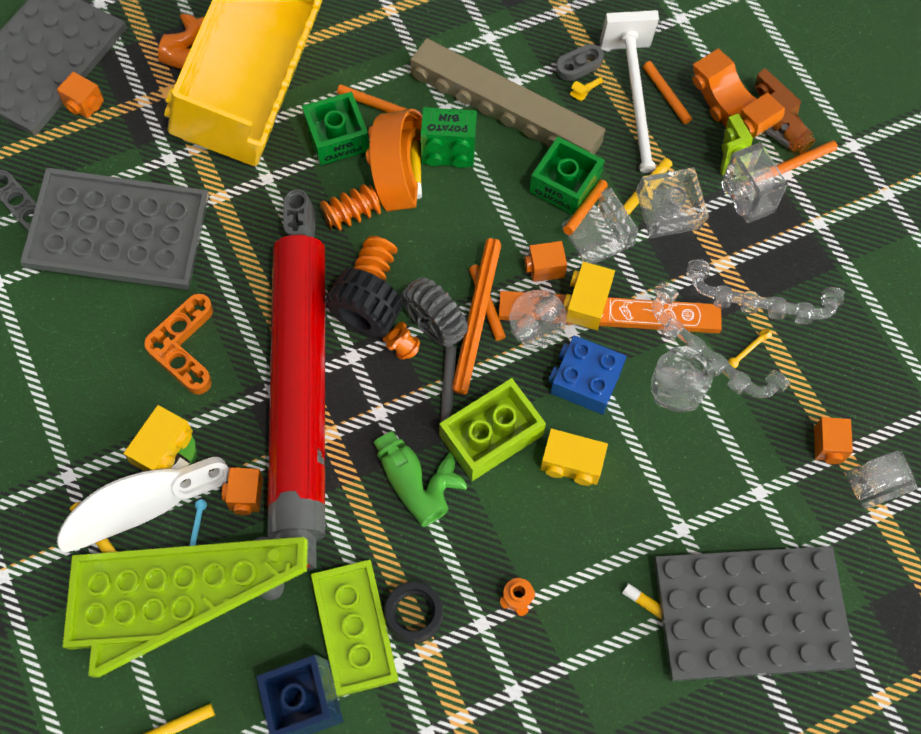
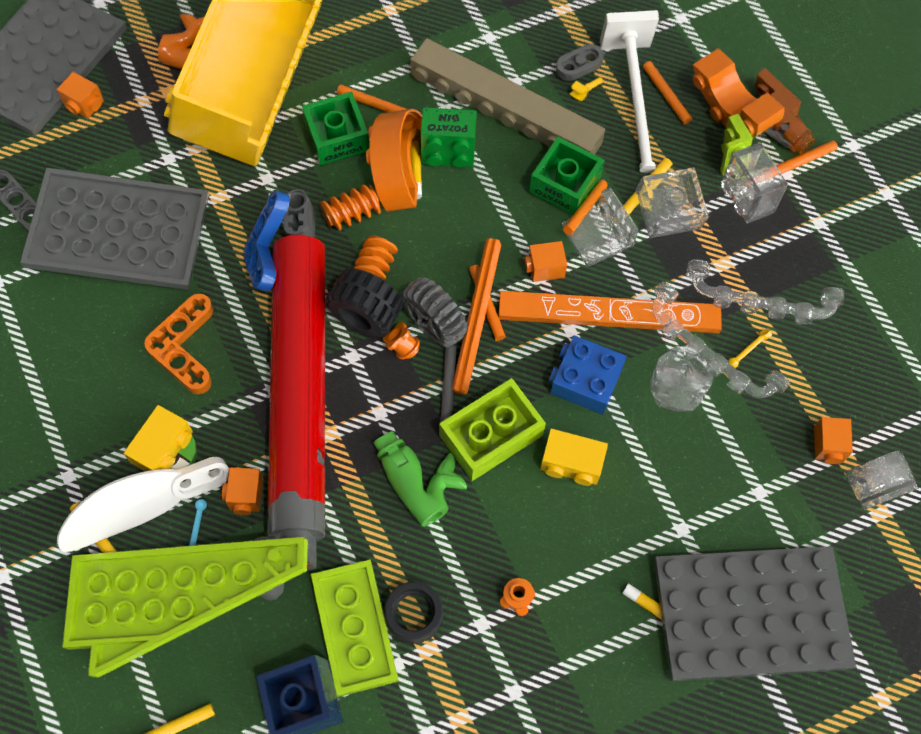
clear brick [508,290,566,348] -> none
yellow brick [563,262,615,331] -> none
none -> blue beam [243,190,290,292]

